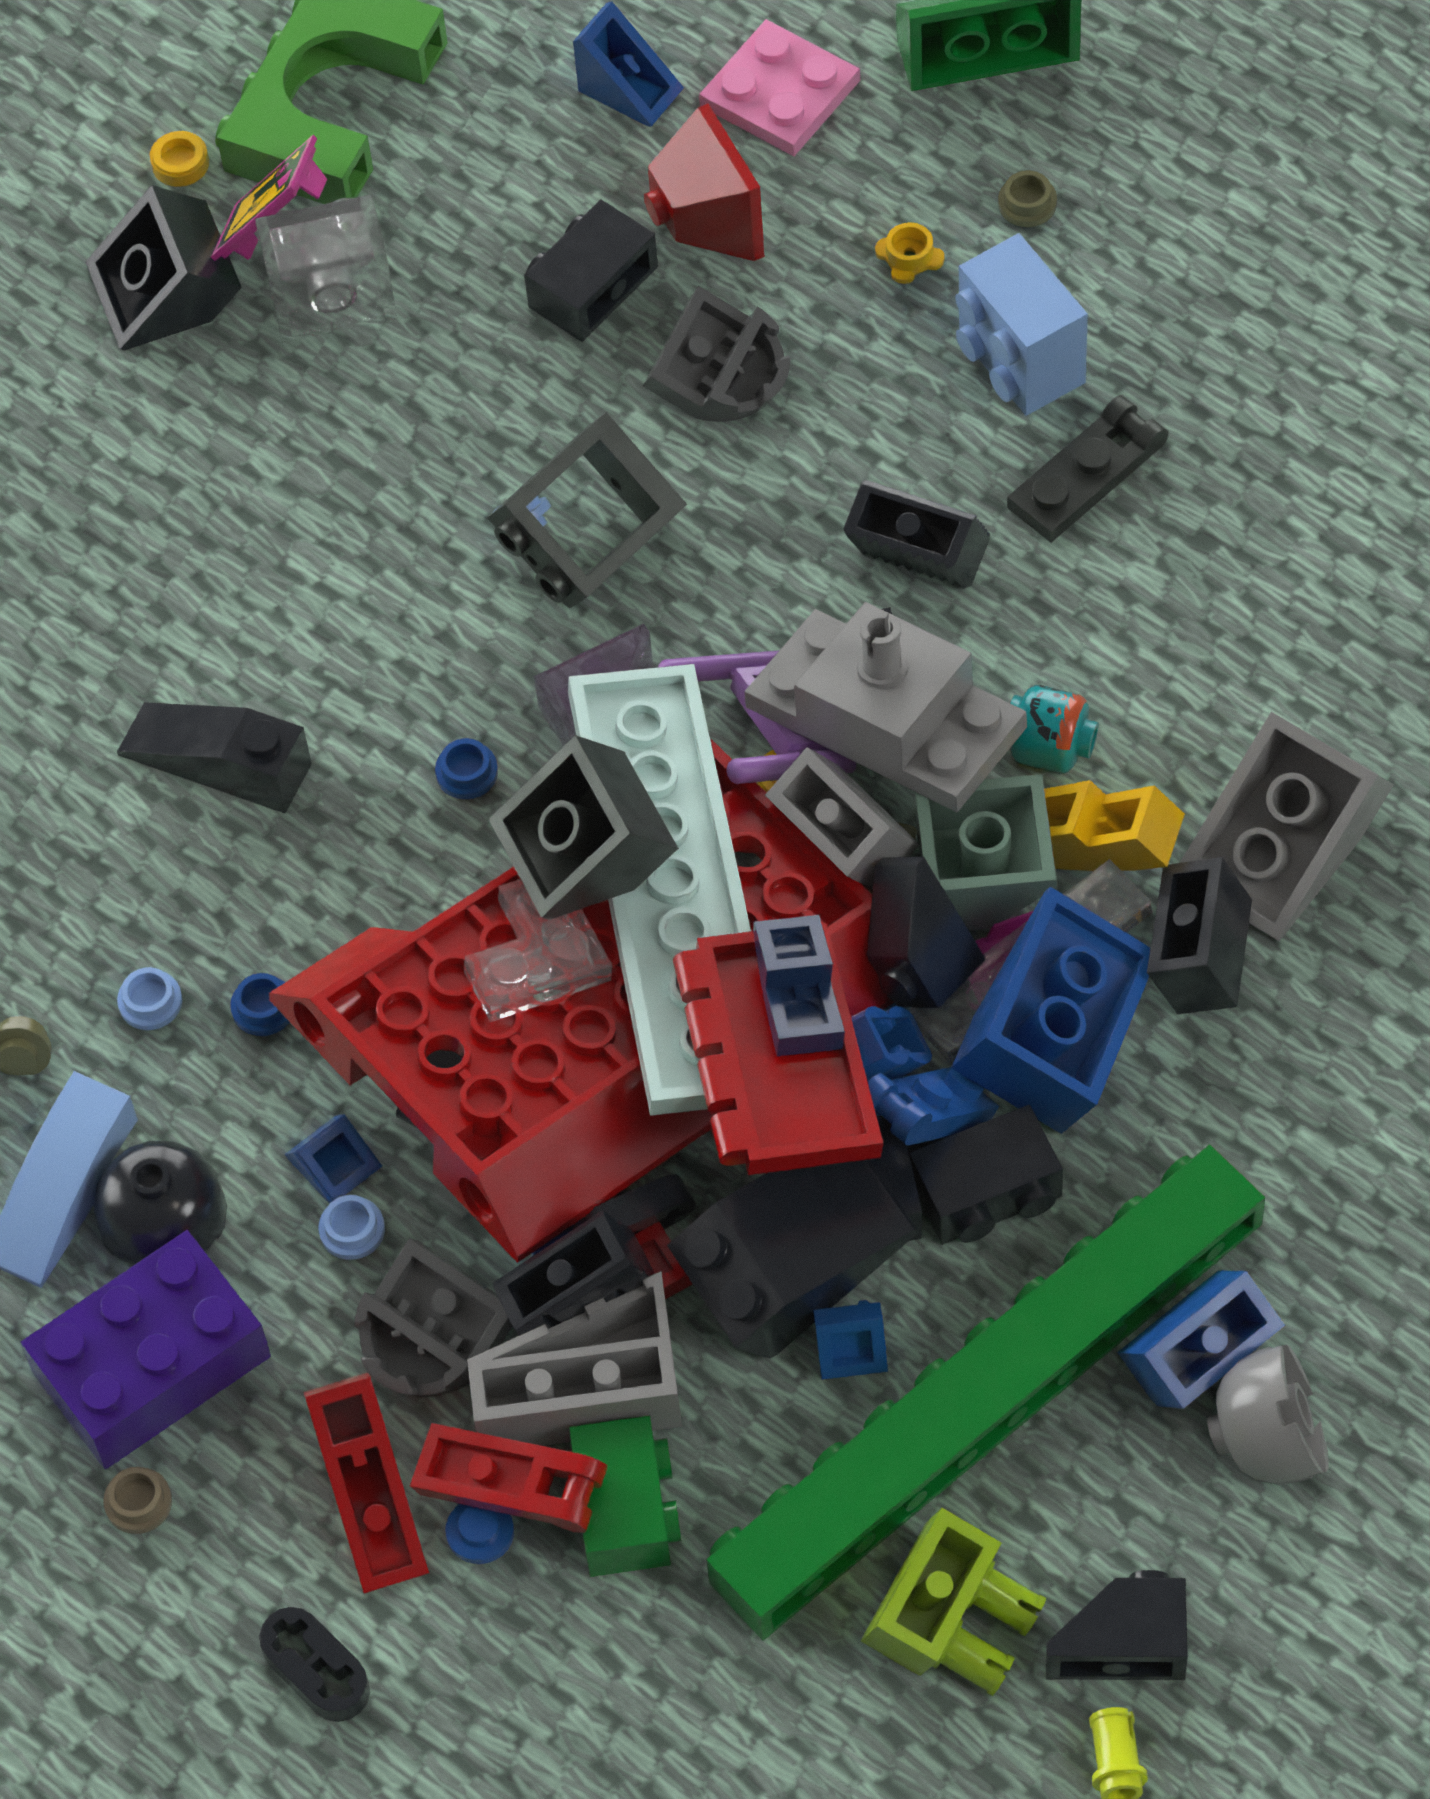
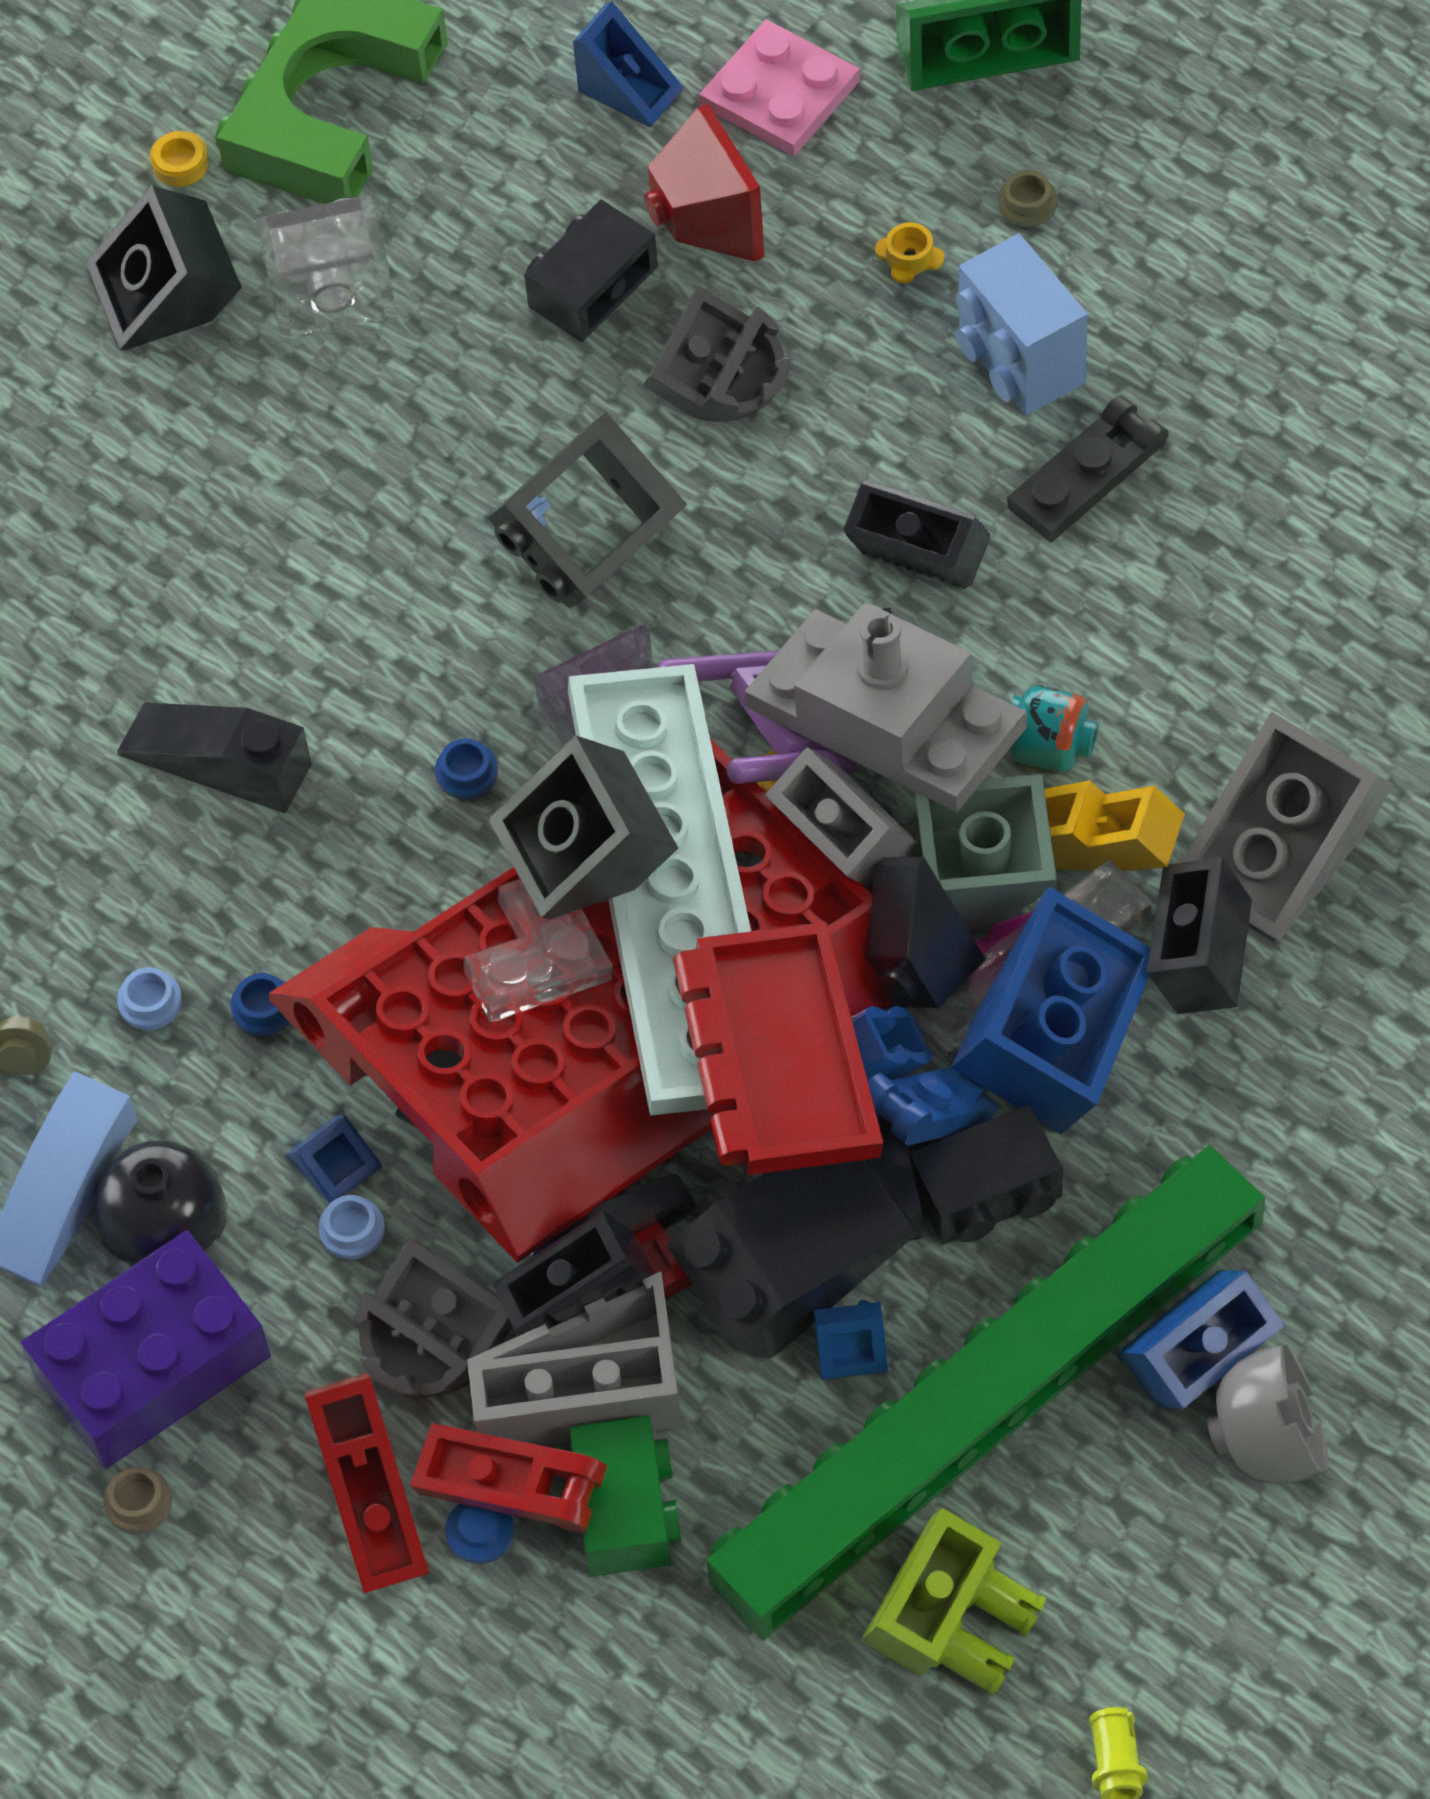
dark pink piece [211,135,327,261] -> none
black beam [259,1607,370,1722] -> none
dark blue slope [753,915,845,1056] -> none
black slope [1046,1570,1188,1680] -> none

